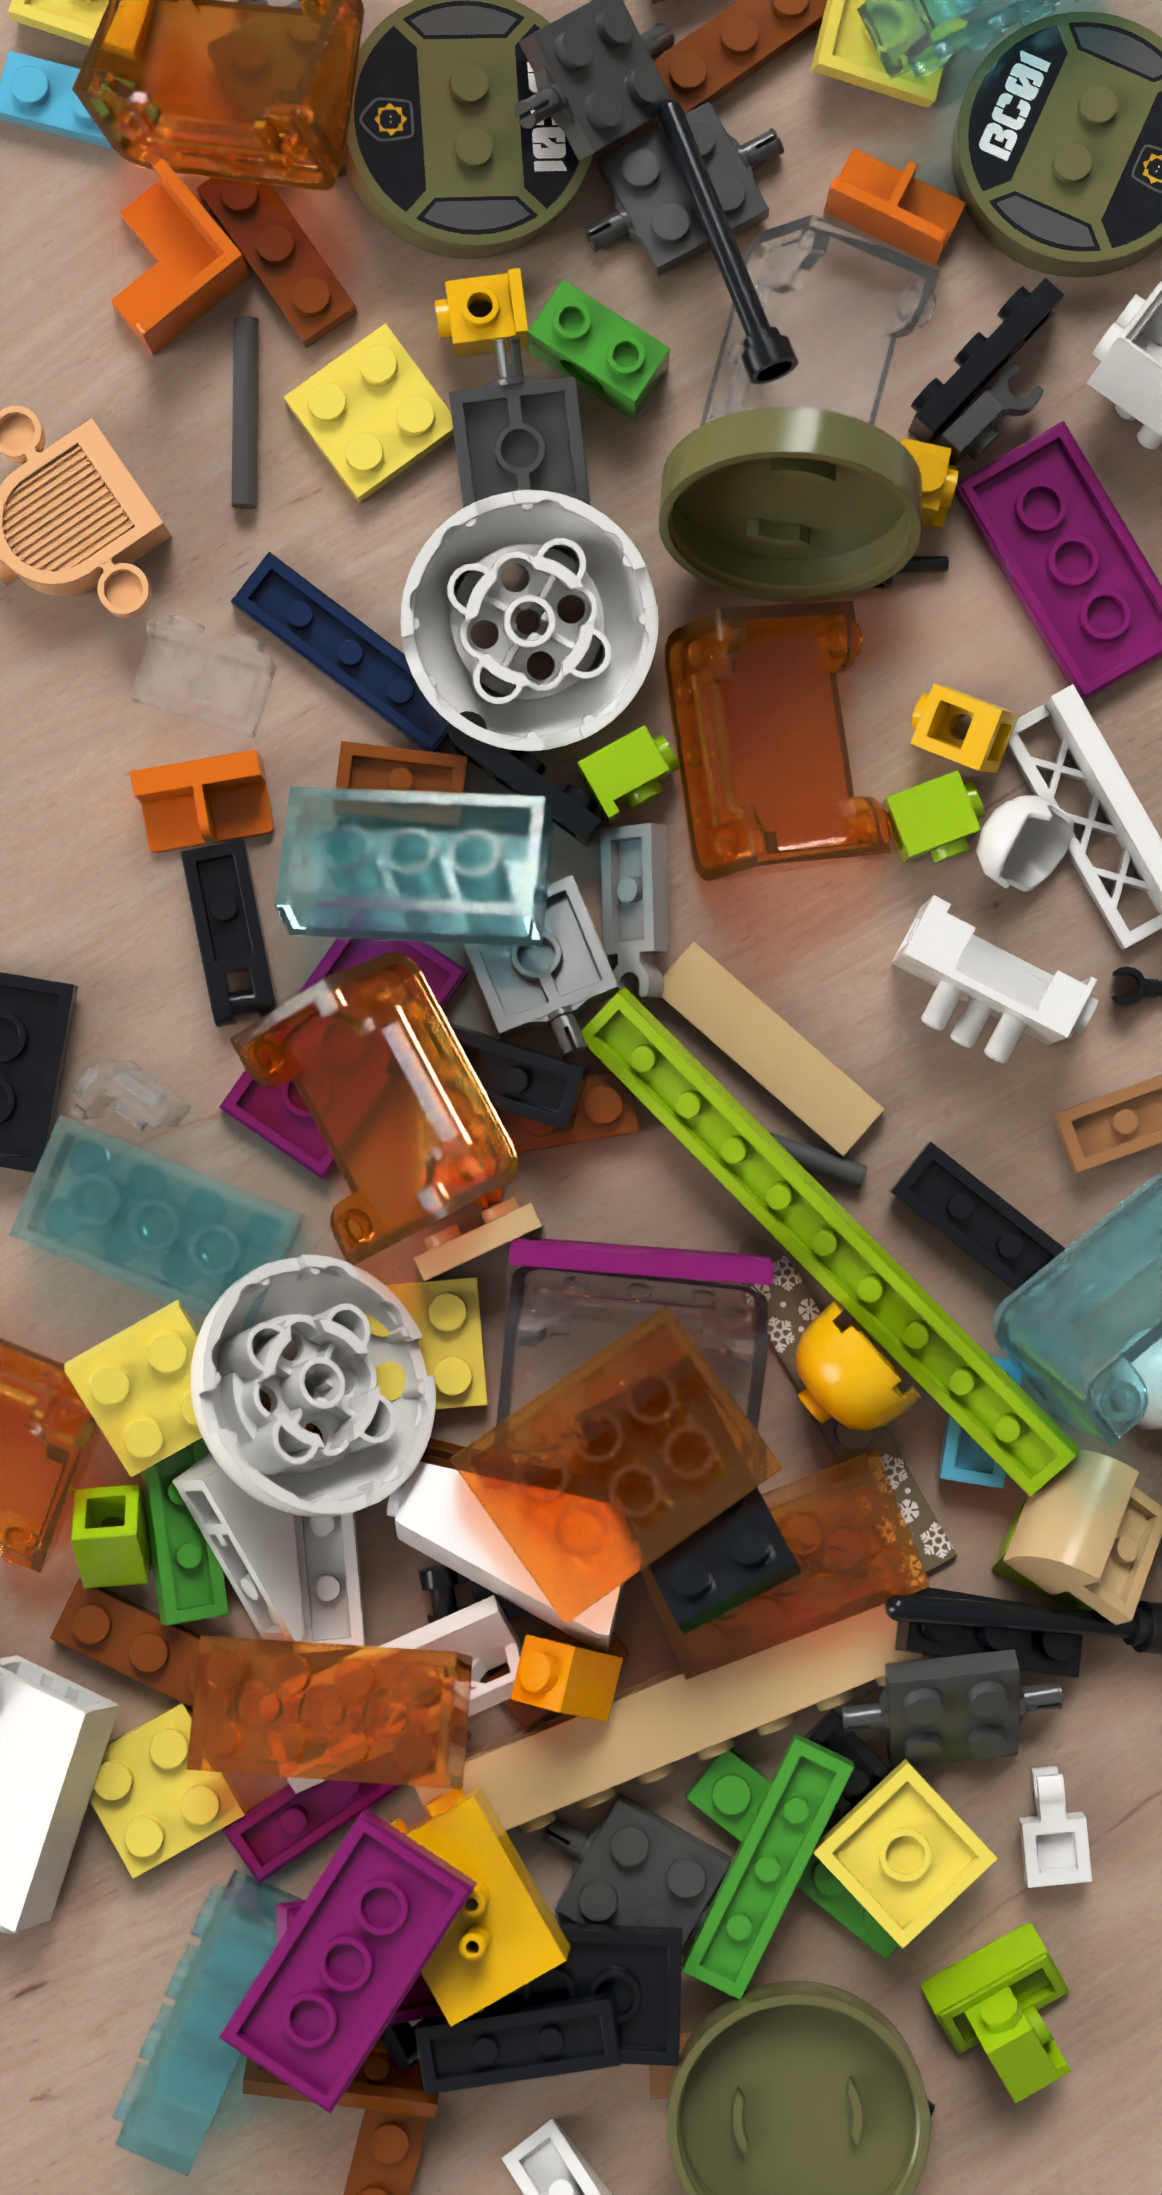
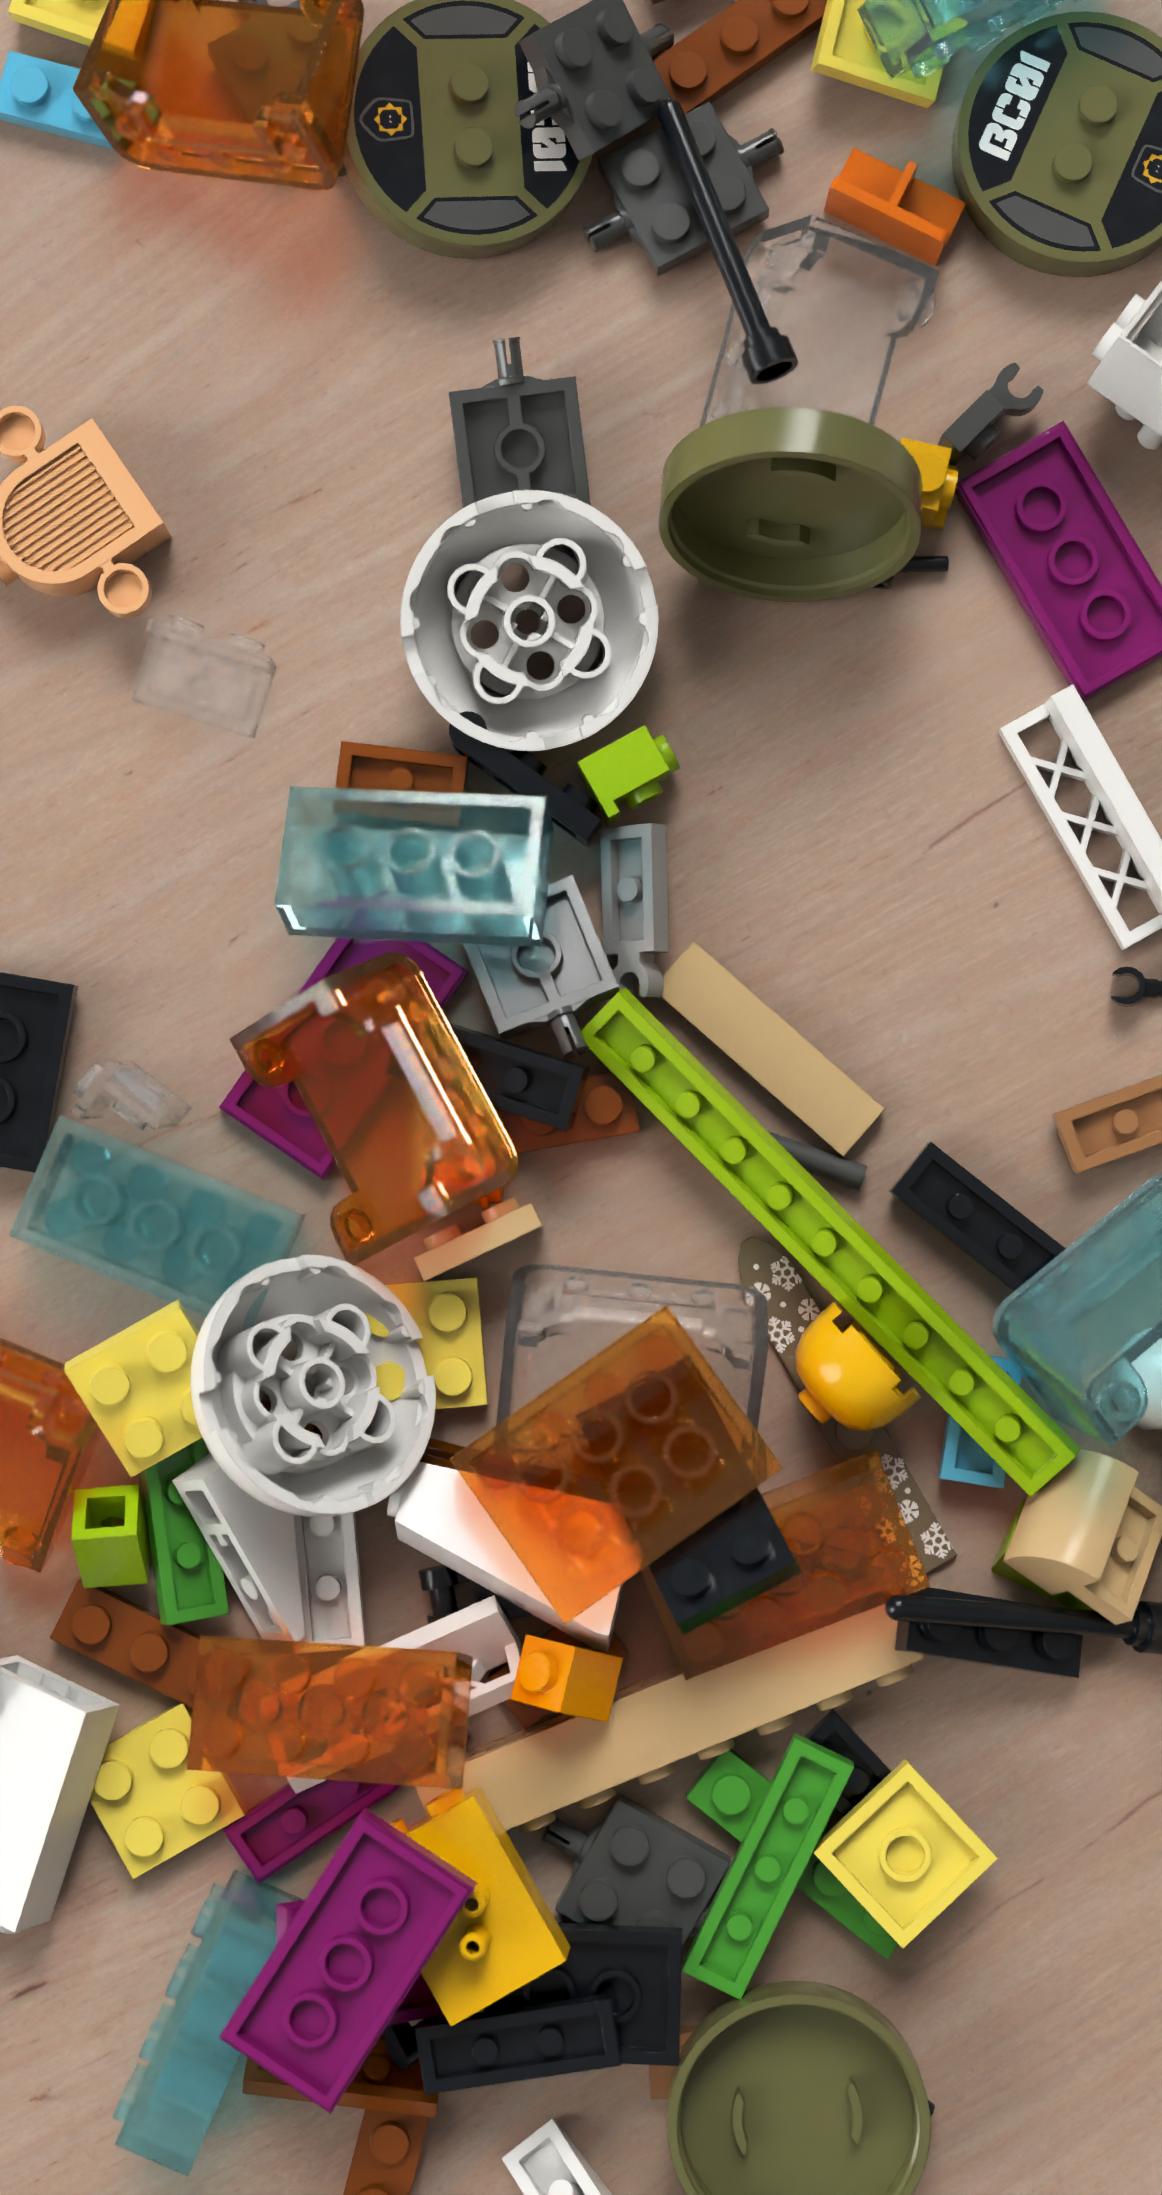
orange panel [110,158,250,355] -> none
orange panel [130,749,274,853] -> none
black plate [181,839,280,1027] -> none
dark orange plate [197,153,357,348] -> none
dark blue tile [231,552,450,752] -> none
dark grey bar [232,316,259,509] -> none
light yellow plate [284,323,454,504] -> none
yellow brick [435,268,529,357] -> none
magenta tile [509,1237,774,1285] -> none
bright green brick [528,279,670,421] -> none
clear orange windscreen [663,601,891,881] -> none
dark grey plate [840,1649,1063,1769] -> none
lime brick [880,770,985,864] -> none
white piece [891,895,1098,1064] -> none
black plate [908,277,1064,444] -> none
yellow brick [910,683,1020,773] -> none
lime slope [921,1923,1070,2055] -> none
lime brick [964,1986,1072,2104] -> none
white hair [976,795,1074,892] -> none
white plate [1018,1766,1092,1888] -> none

